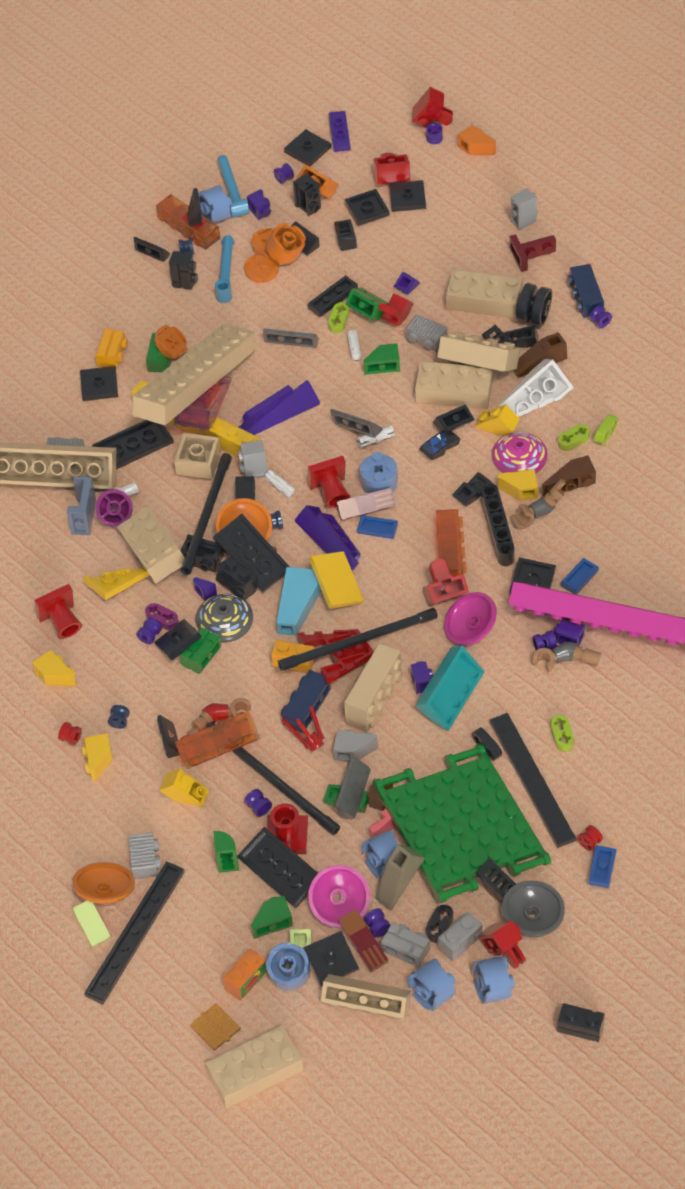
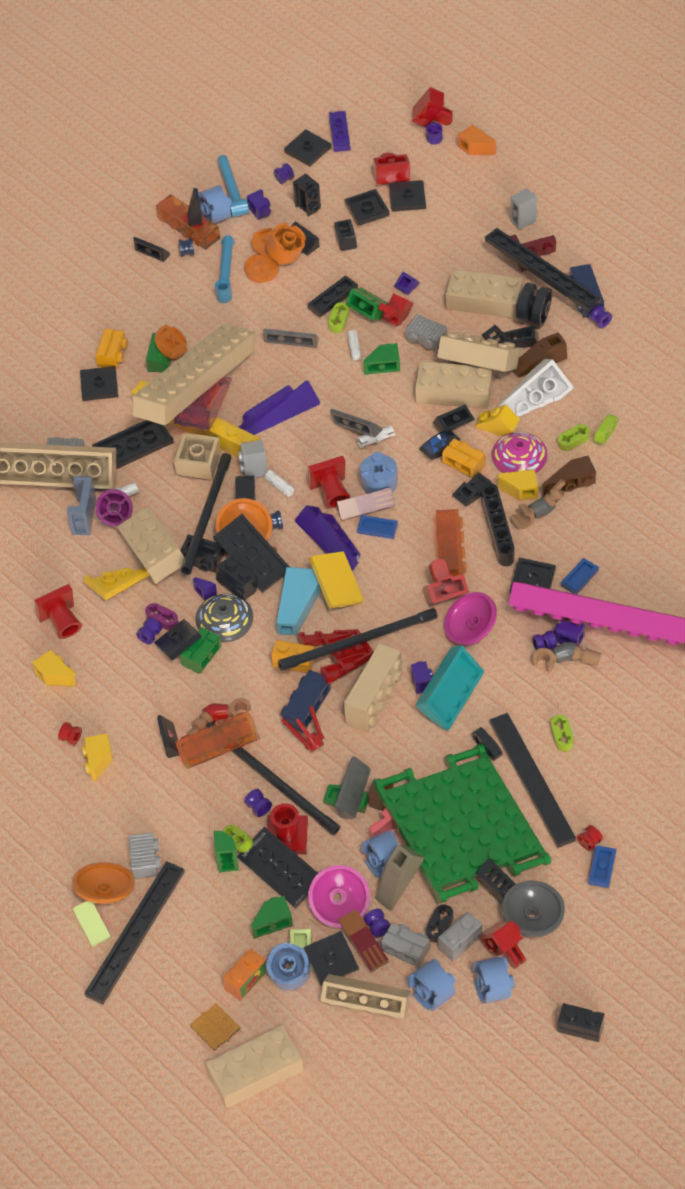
dark blue wheel [108,705,130,729] -> none
yellow slope [159,768,209,807] -> none
black brick [169,251,198,290] -> none
orange brick [296,164,339,199] -> none
light grey slope [333,730,378,762] -> none
none -> lime beam [222,825,253,853]
none -> light orange brick [442,439,486,478]
none -> black tile [485,228,601,312]

